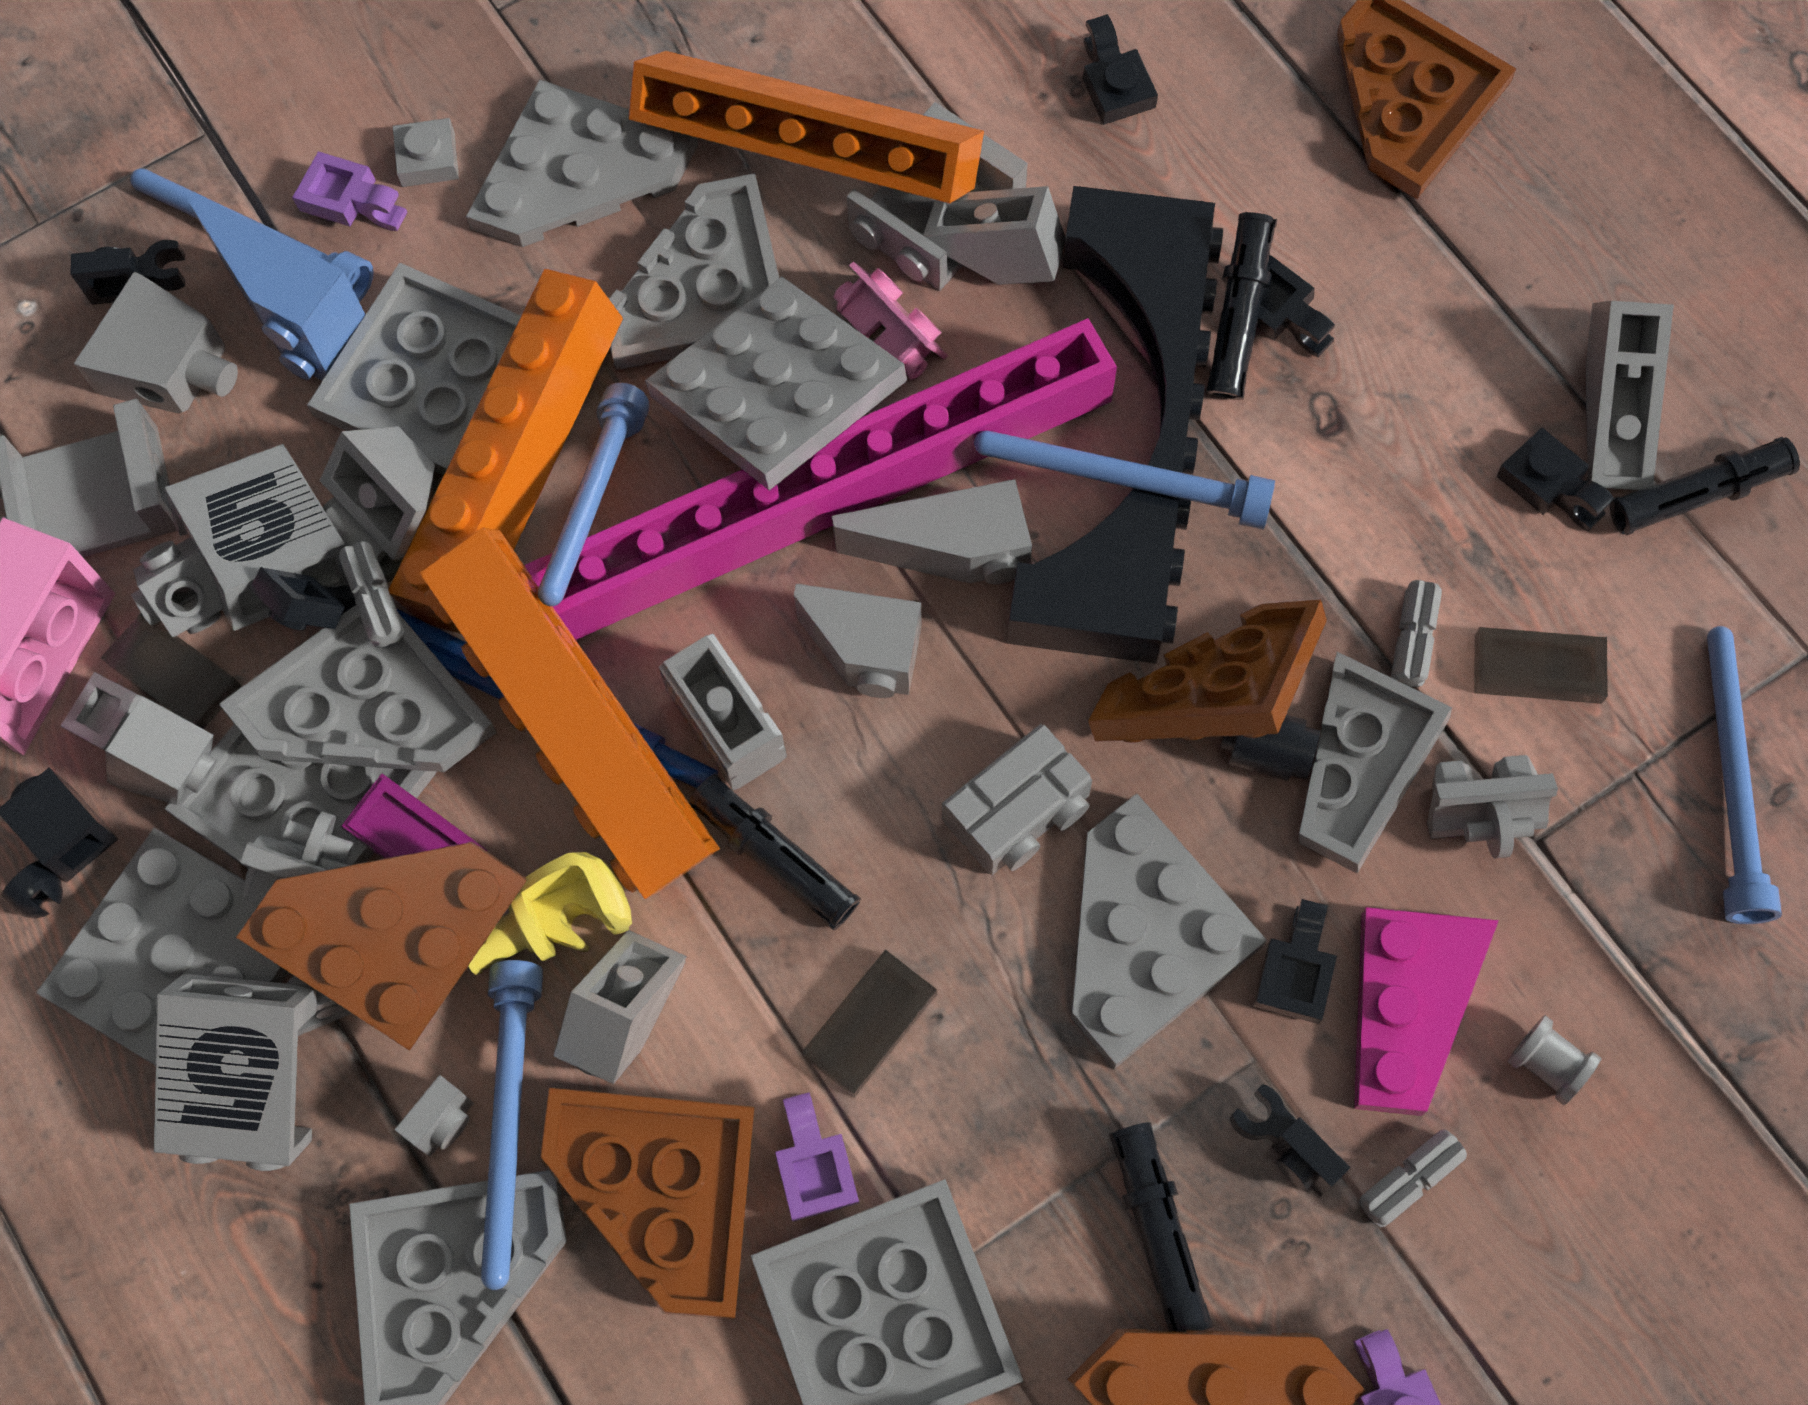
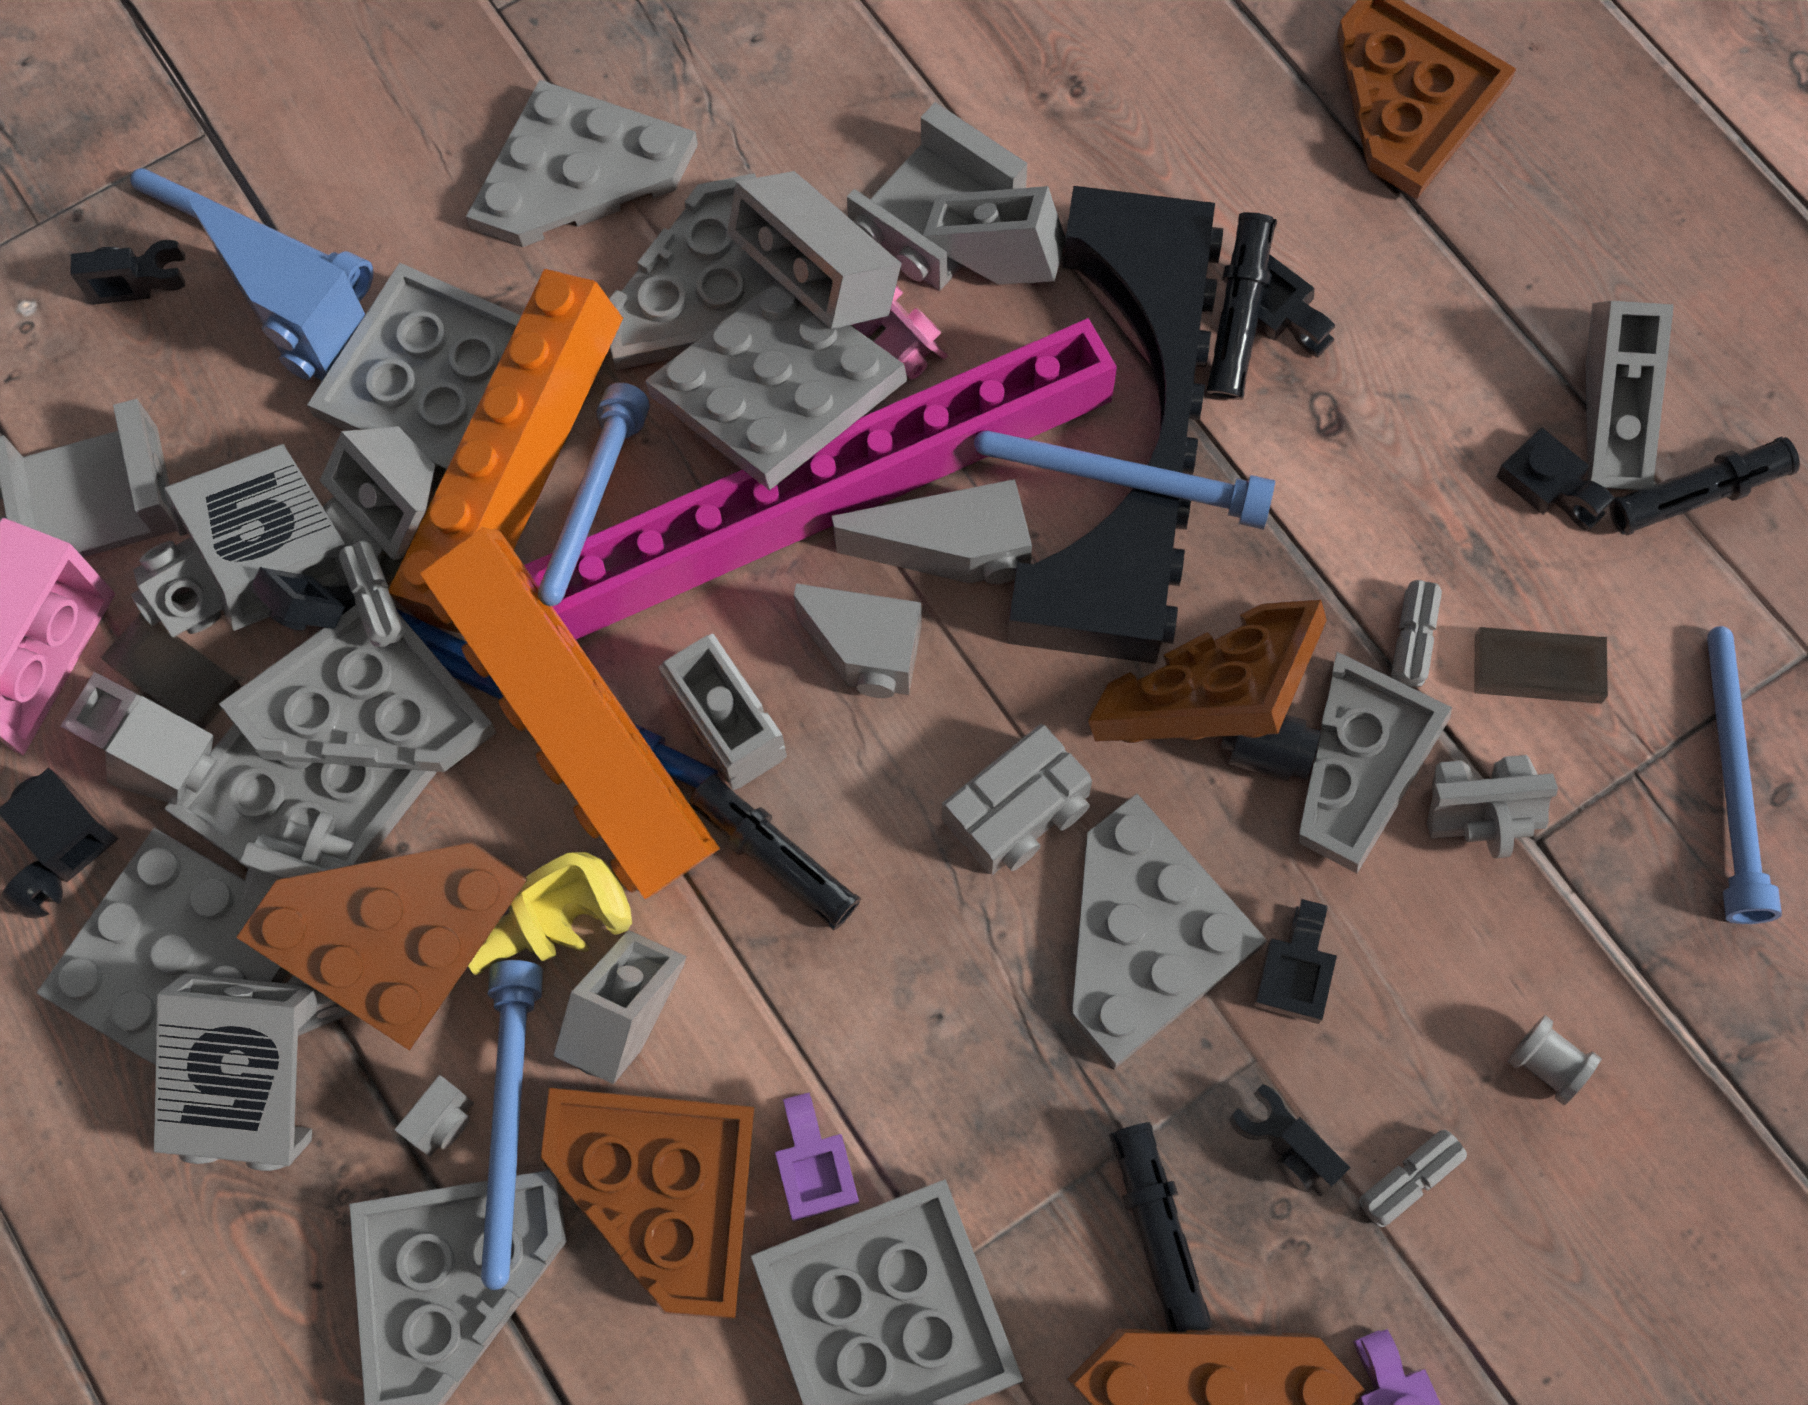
light grey torso [74,272,238,414] -> none
medium lavender plate [292,151,407,231] -> none
magenta tile [340,773,488,859] -> none
light grey plate [393,118,459,187] -> none
orange brick [629,51,984,203] -> none
clear smoke tile [802,949,937,1098] -> none
black plate [1082,14,1158,125] -> none
dark pink wing [1354,907,1499,1116] -> none
none -> light grey brick [727,171,902,329]

